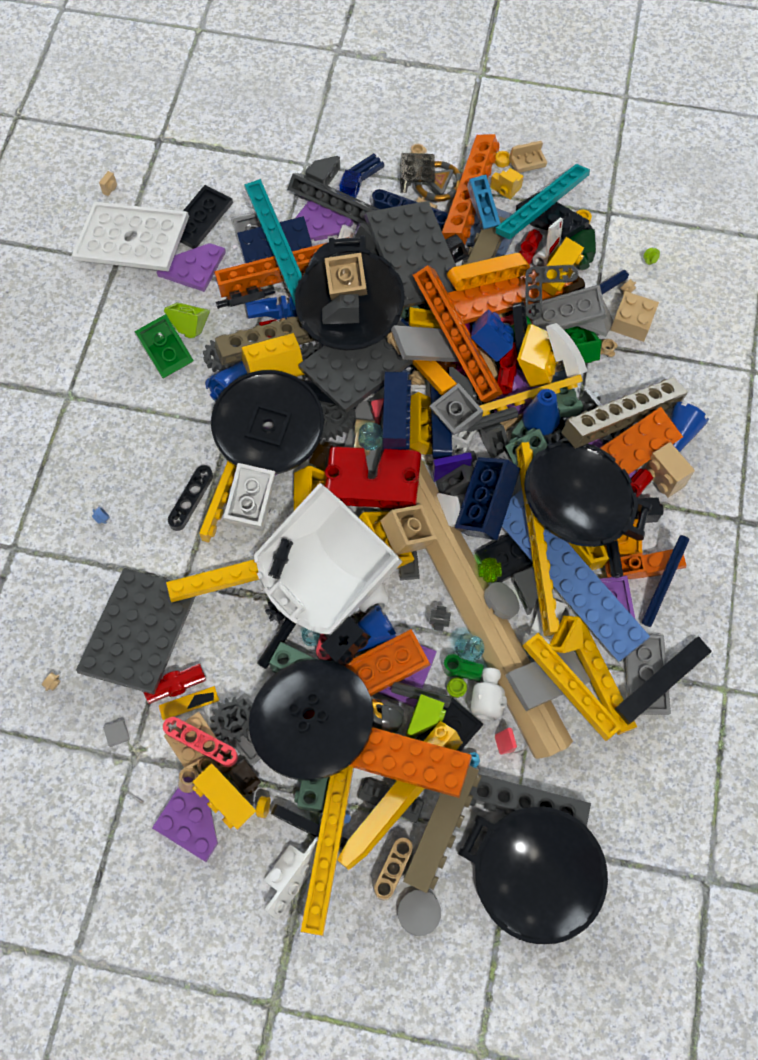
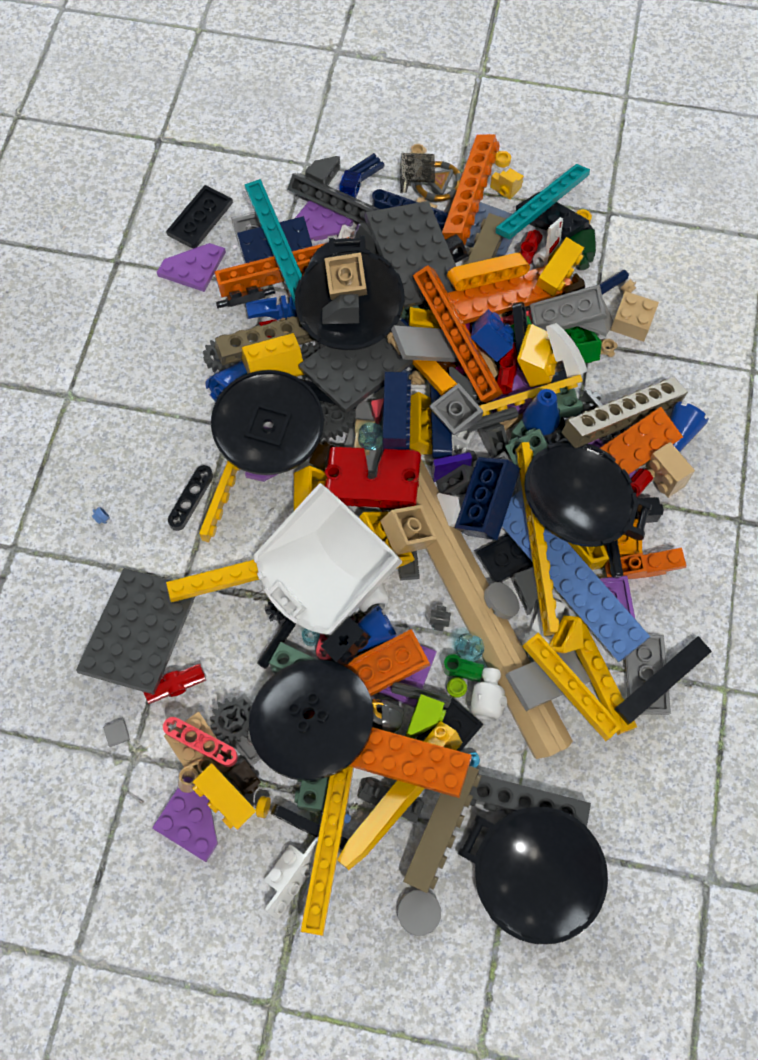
tan plate [42,672,61,691] -> none
white plate [72,202,189,271] -> none
tan plate [99,171,117,196] -> none
green slope [134,314,194,379] -> none
yellow sticker [159,686,219,720] -> none
lime slope [164,302,210,338] -> none
white slope [223,463,275,531] -> none
black pin [268,538,293,580] -> none
tan beam [374,838,413,901] -> none
dark azure slope [467,175,501,230] -> none
clear neon green gear [478,558,502,582] -> none
coral slope [495,727,517,755] -> none
tan bracket [509,141,547,173] -> none
dark grey beam [525,265,578,320] -> none
dark blue axle [642,535,690,627] -> none
lime plate [643,247,660,265] -> none

